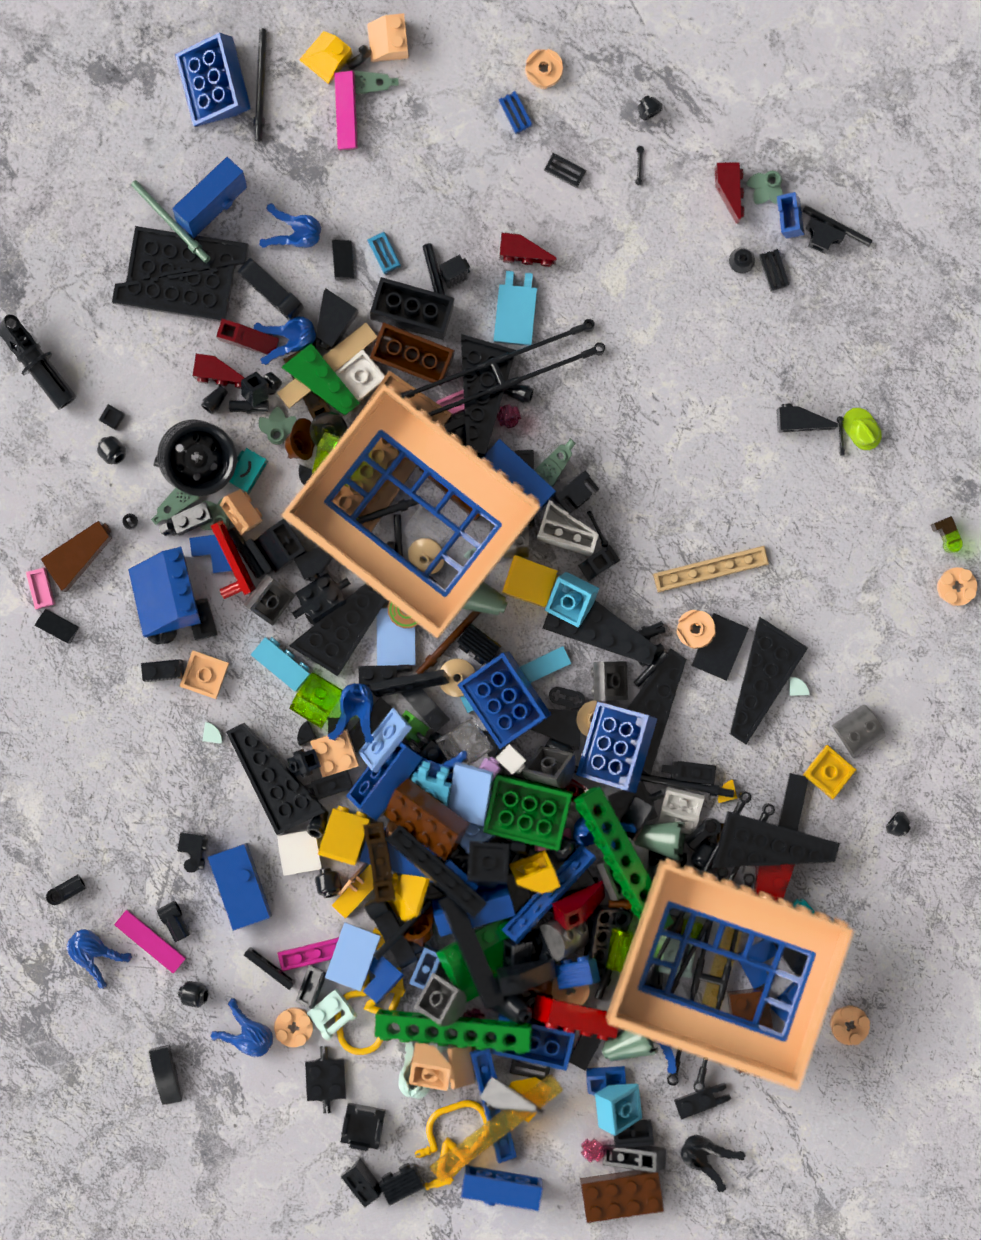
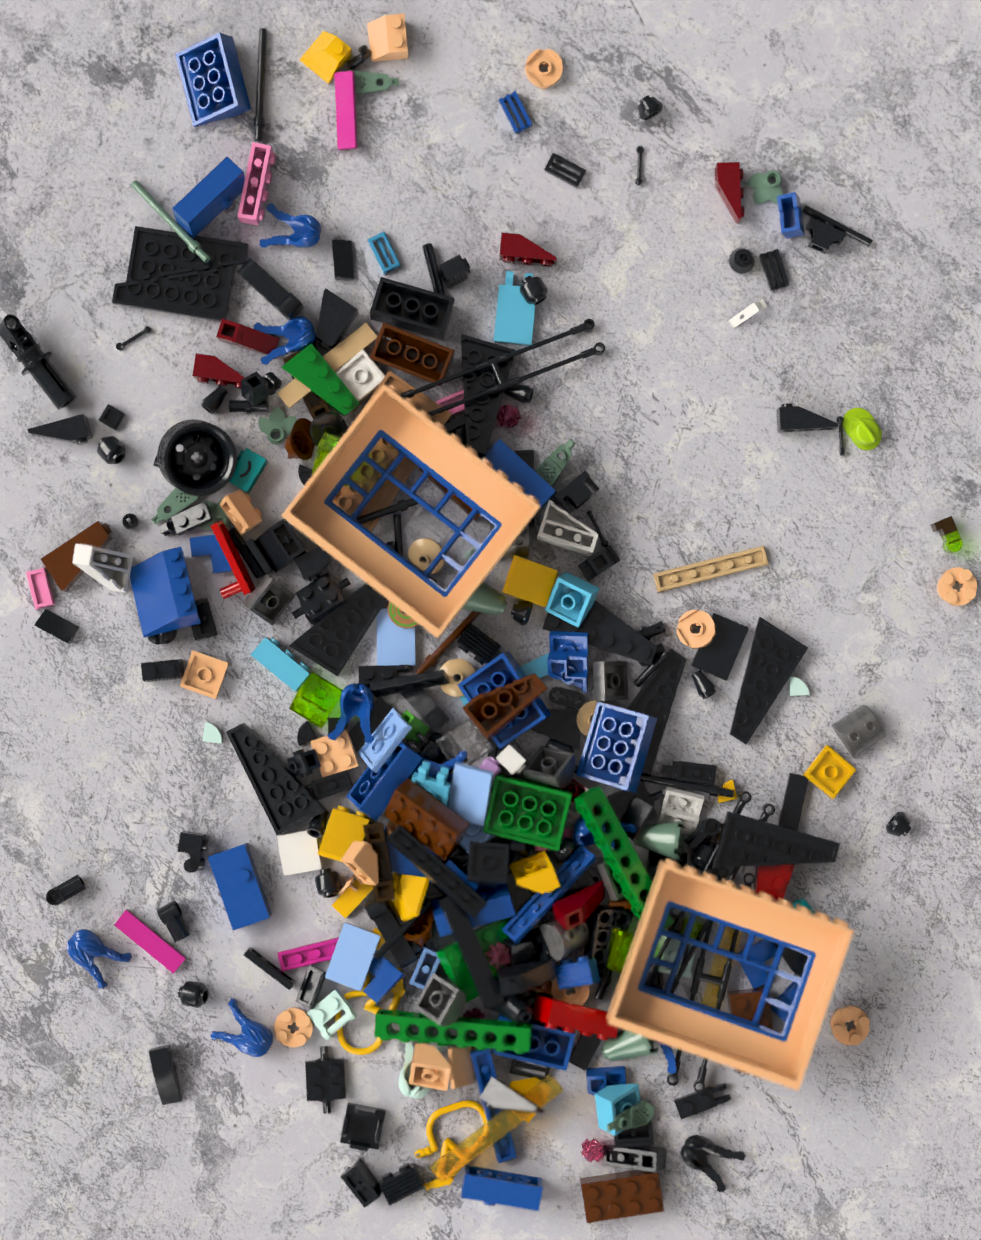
none -> black slope [27,414,93,445]
none -> white wedge [72,544,133,593]
none -> black hinge [116,326,151,351]
none -> bright pink brick [237,142,276,226]
none -> light nougat slope [341,841,379,885]
none -> reddish brown wedge [462,673,547,741]
none -> clear pink gear [486,942,511,969]
none -> black cone [510,601,533,626]
none -> black head [520,276,548,305]
none -> blue slope [547,631,589,693]
none -> sand green piece [607,1100,655,1132]
none -> black cone [691,670,716,700]
none -> white piece [728,299,767,328]

